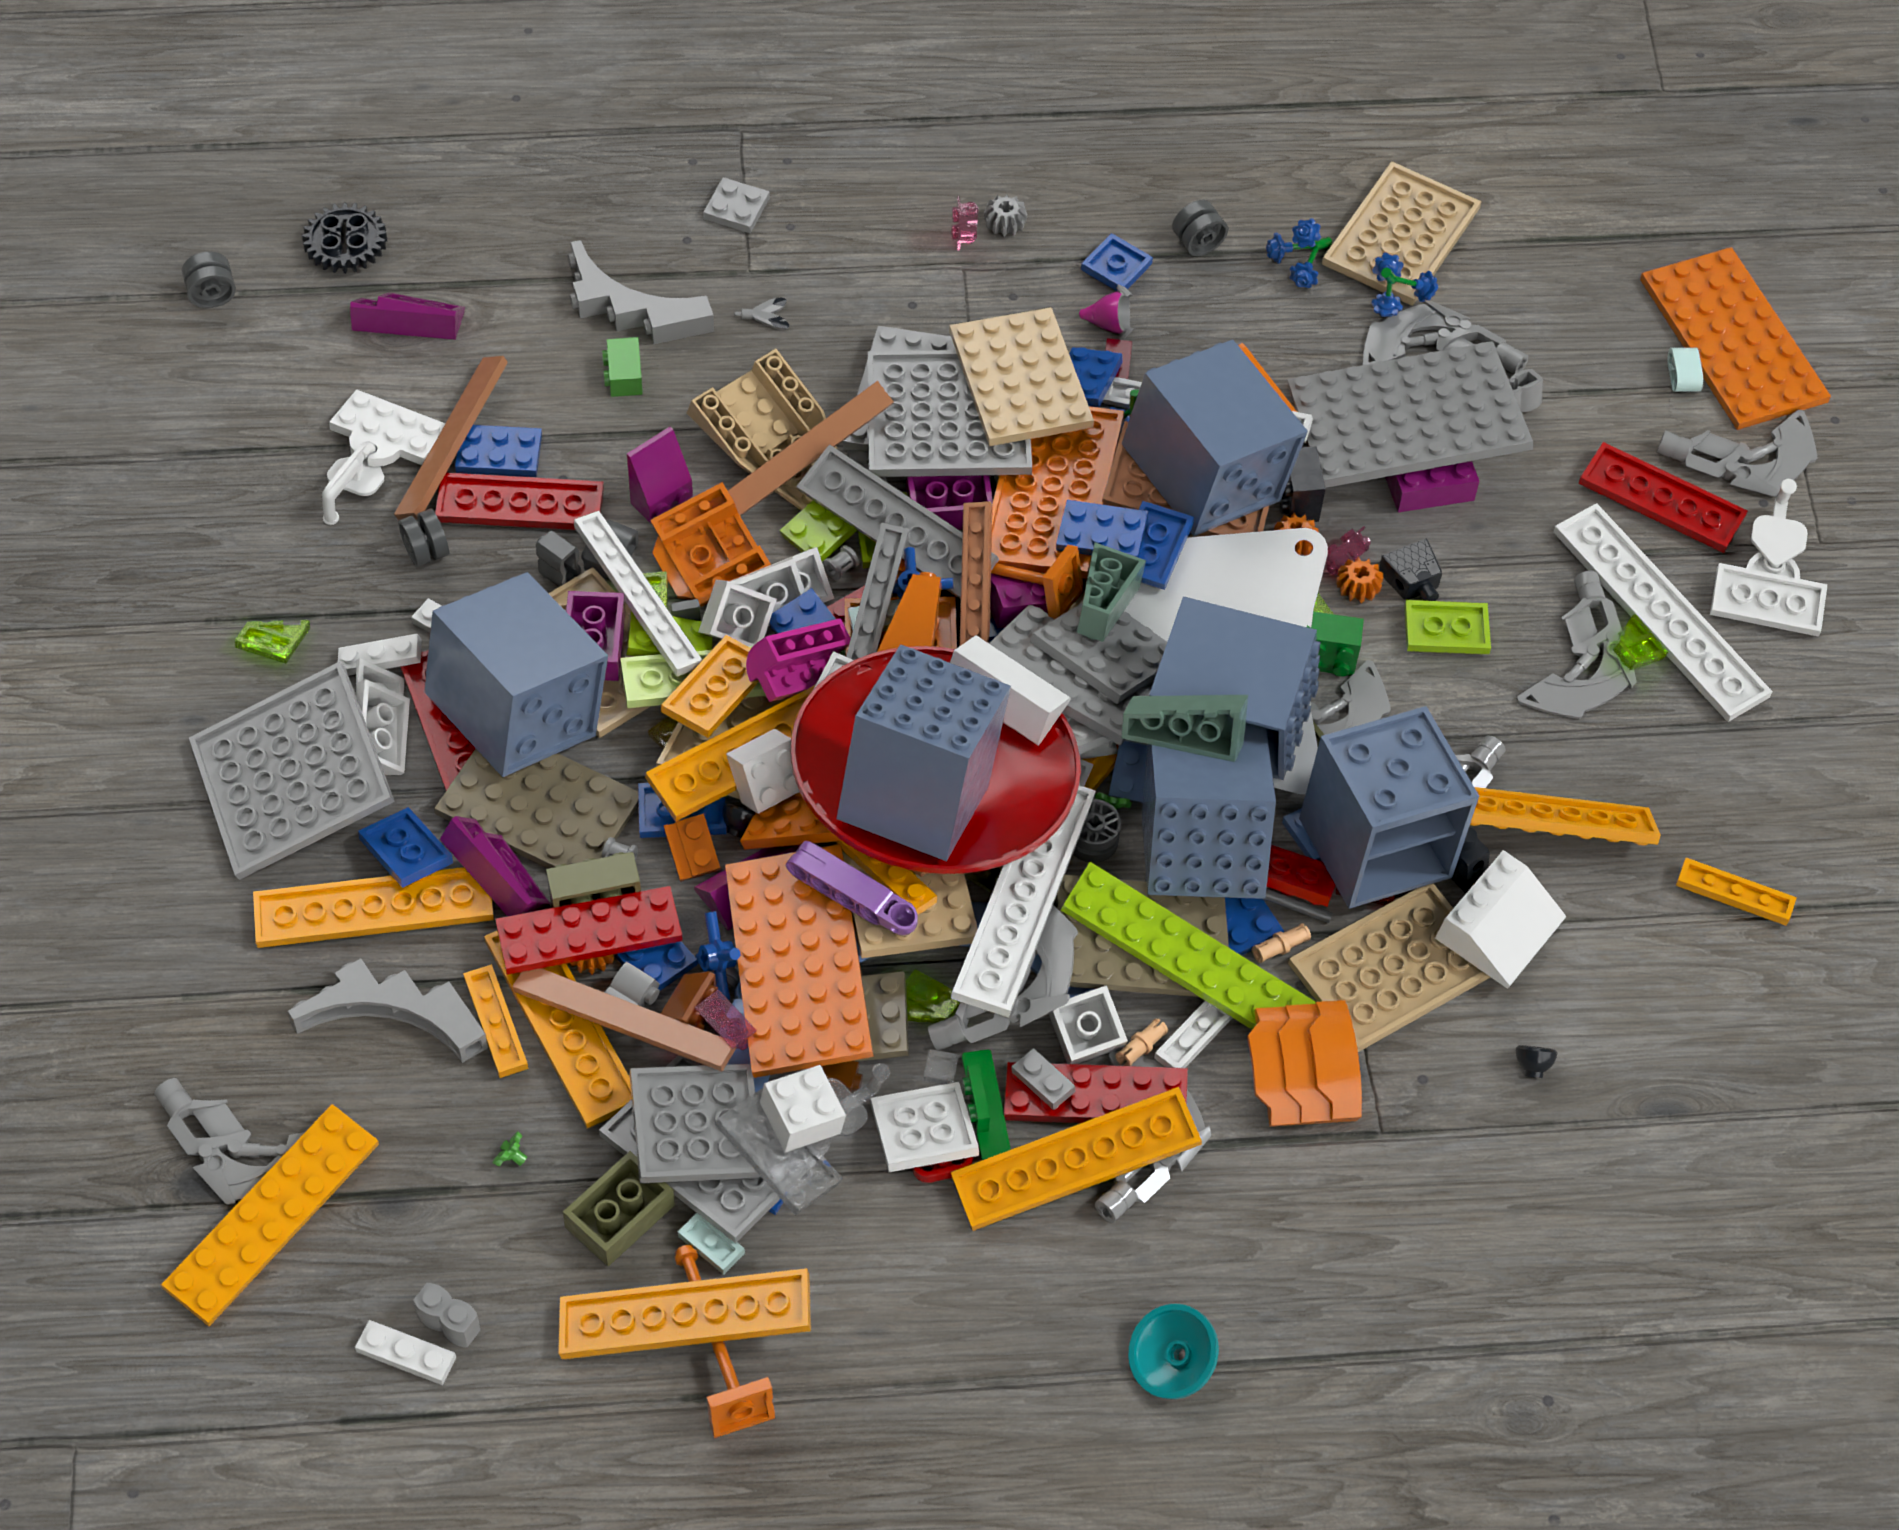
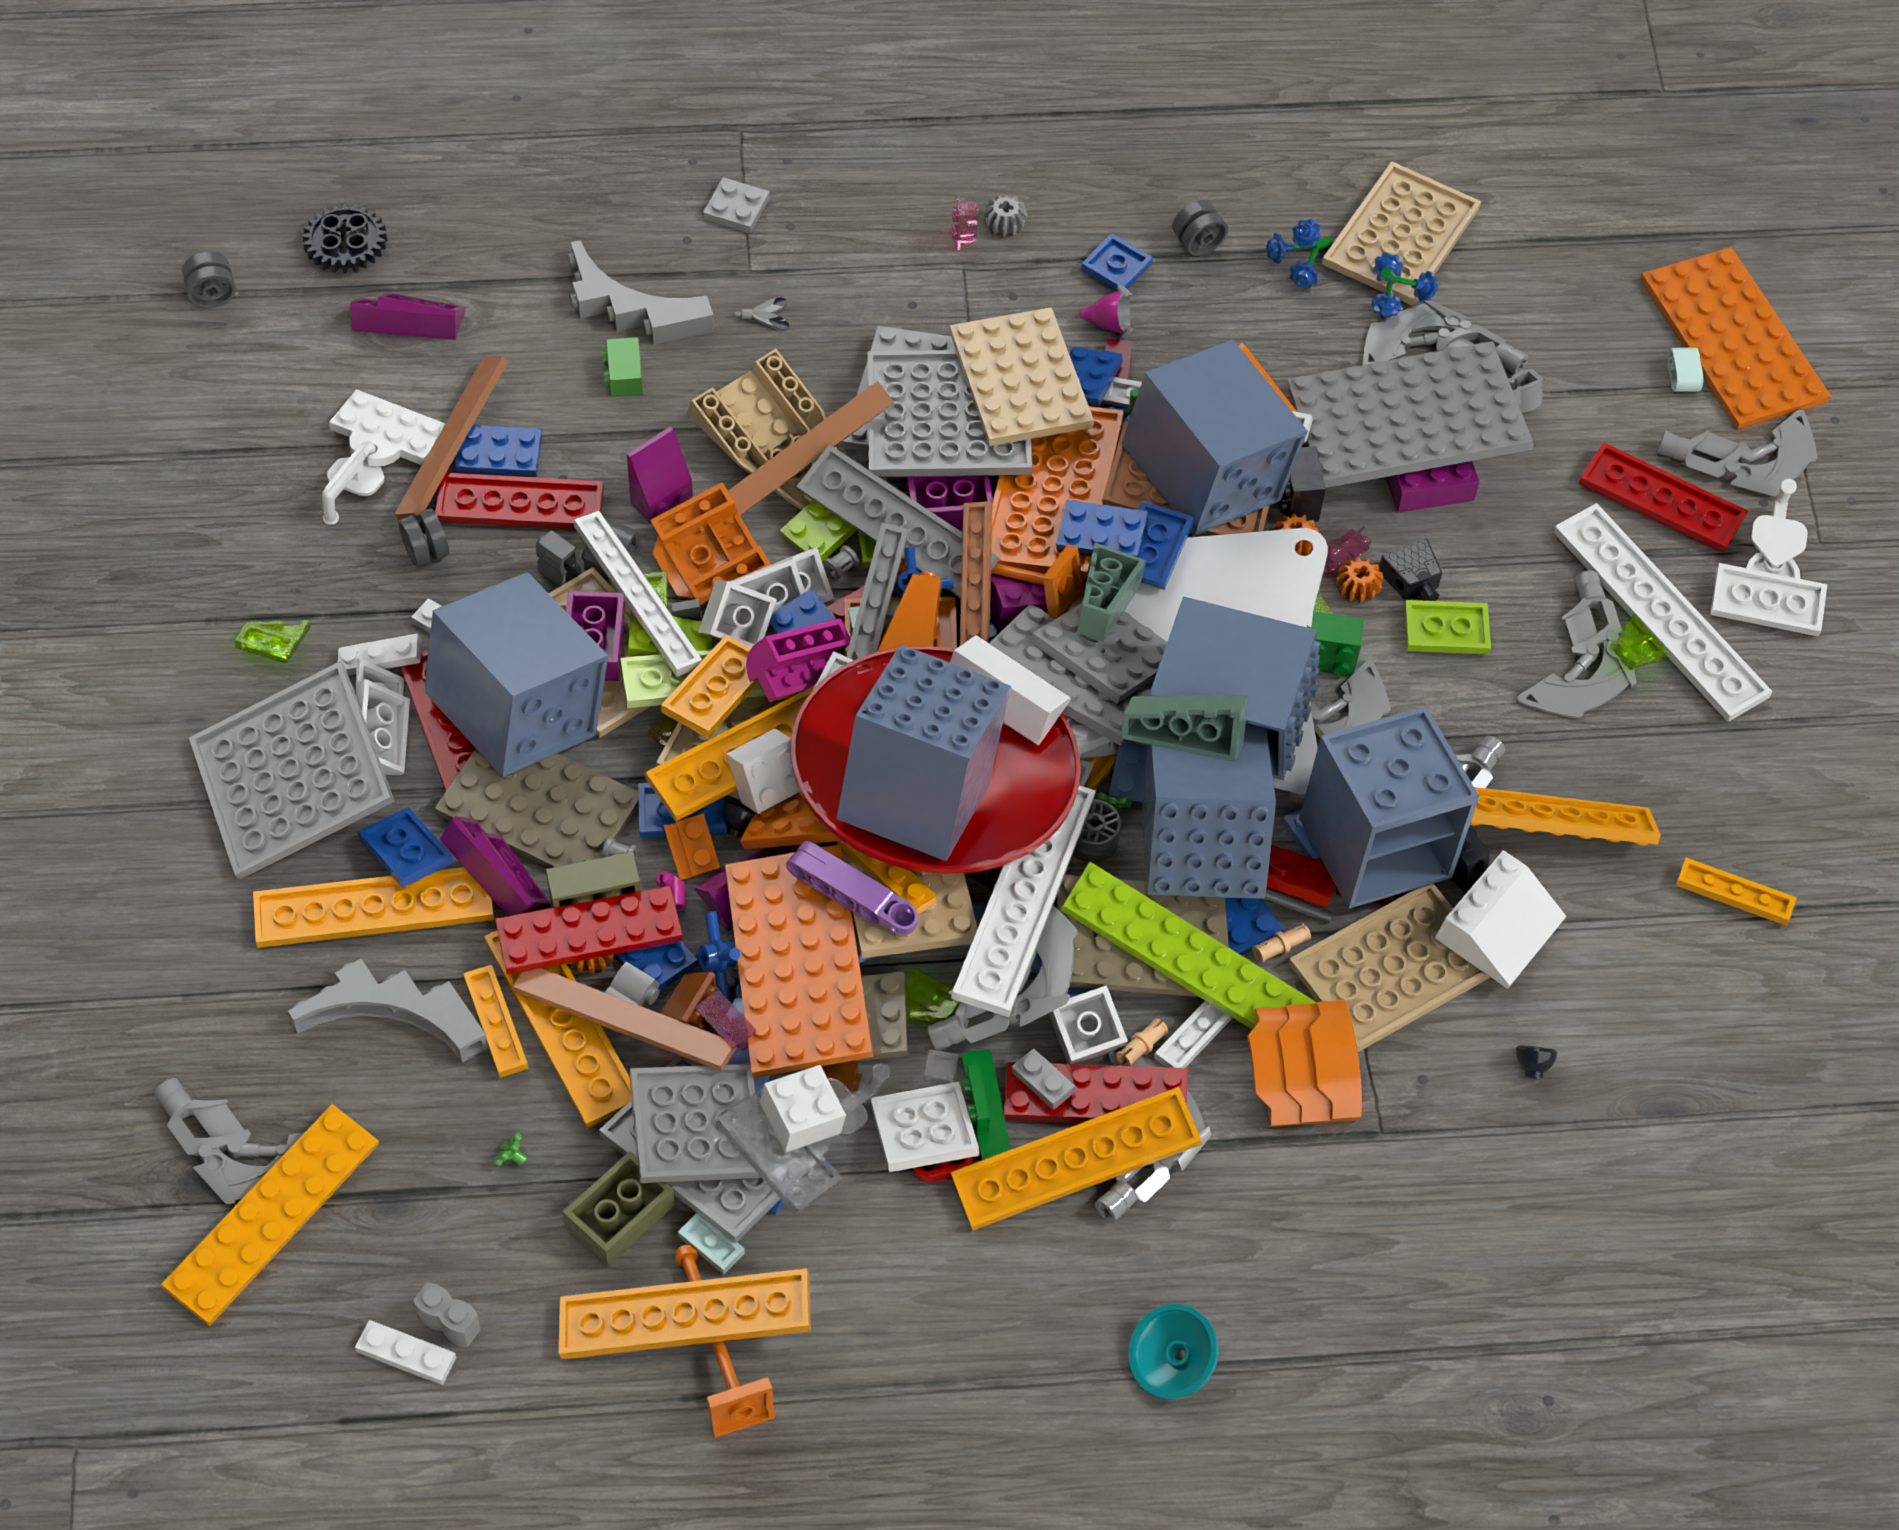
none -> dark pink arm [656,871,685,911]

